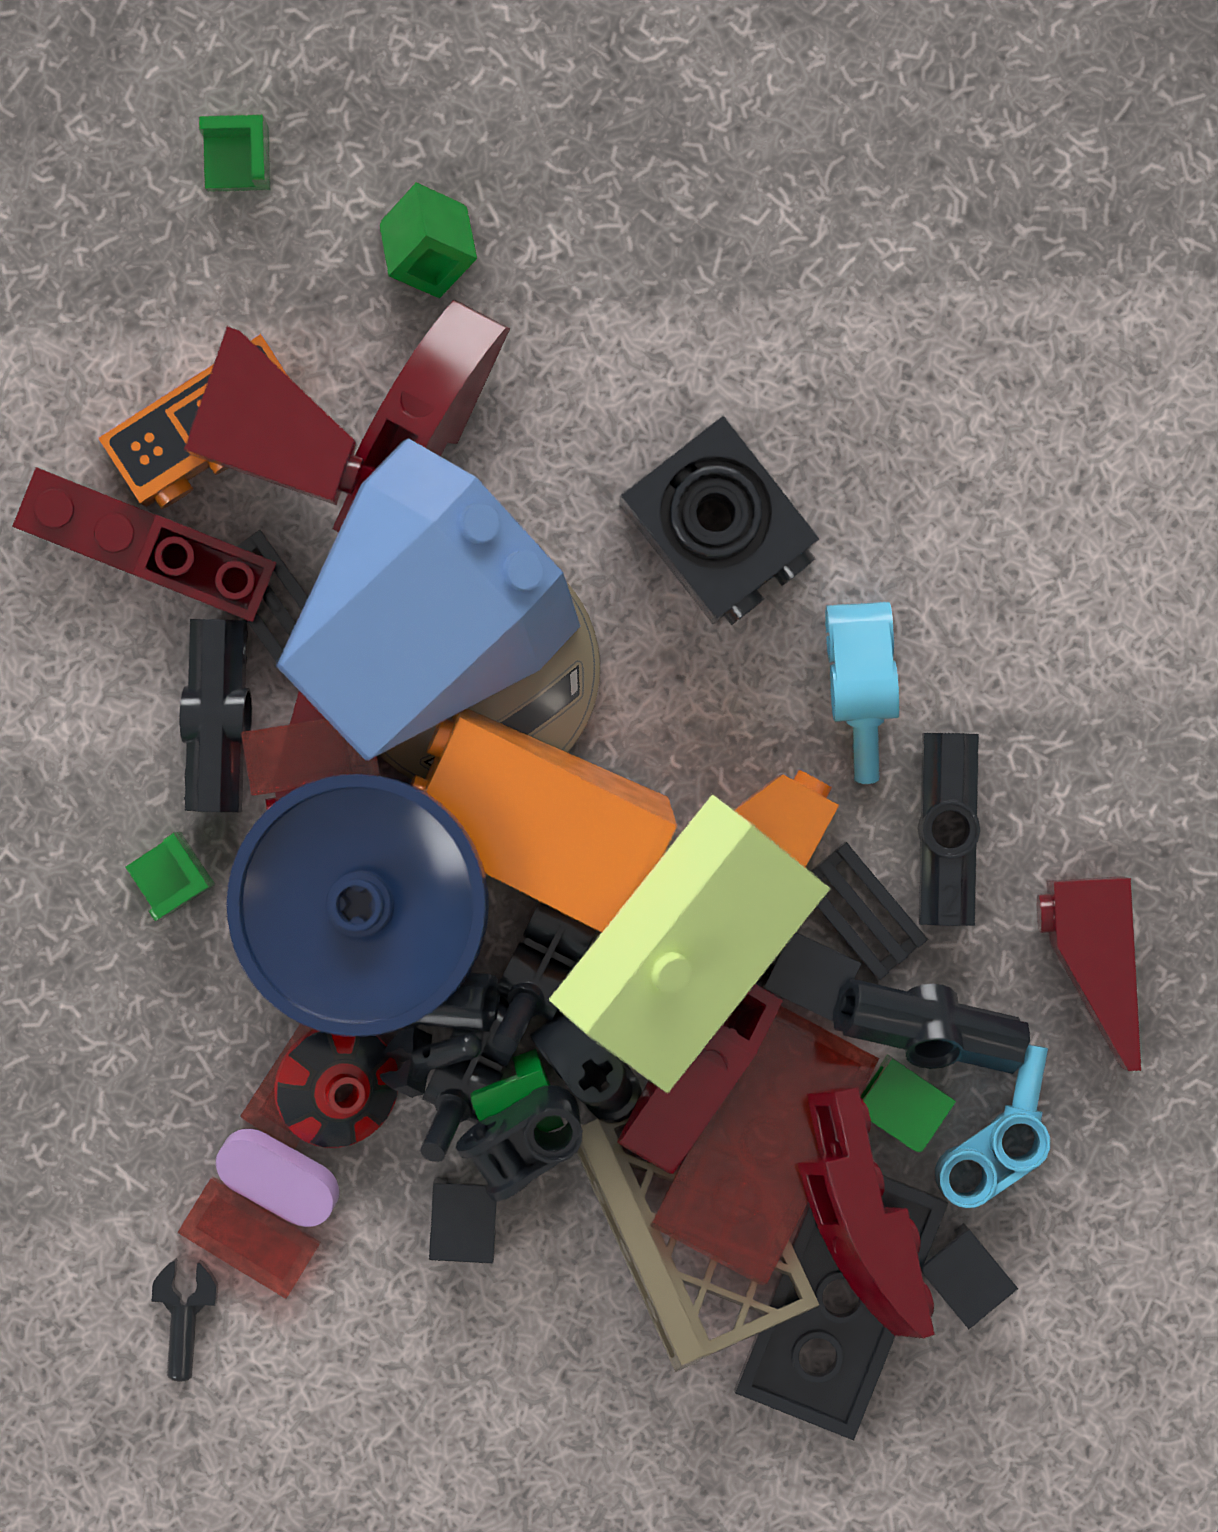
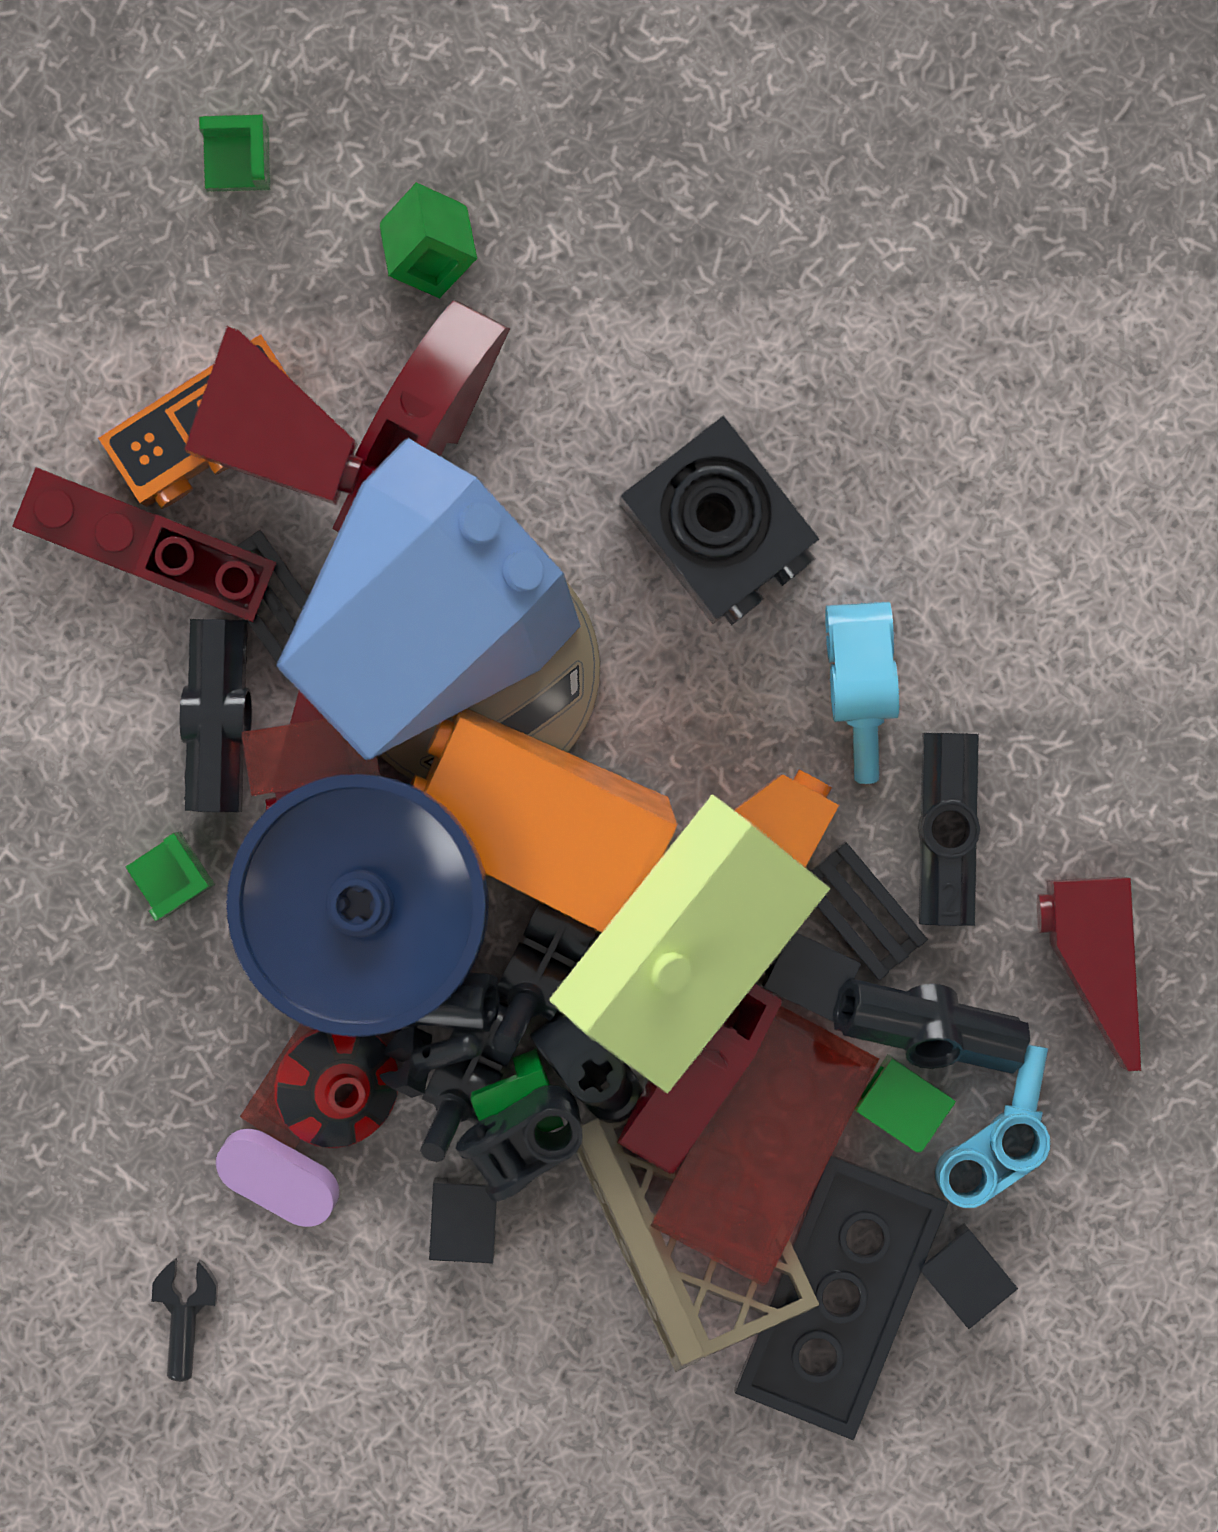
clear red tile [177,1176,321,1299] -> none
dark red slope [798,1087,935,1339] -> none

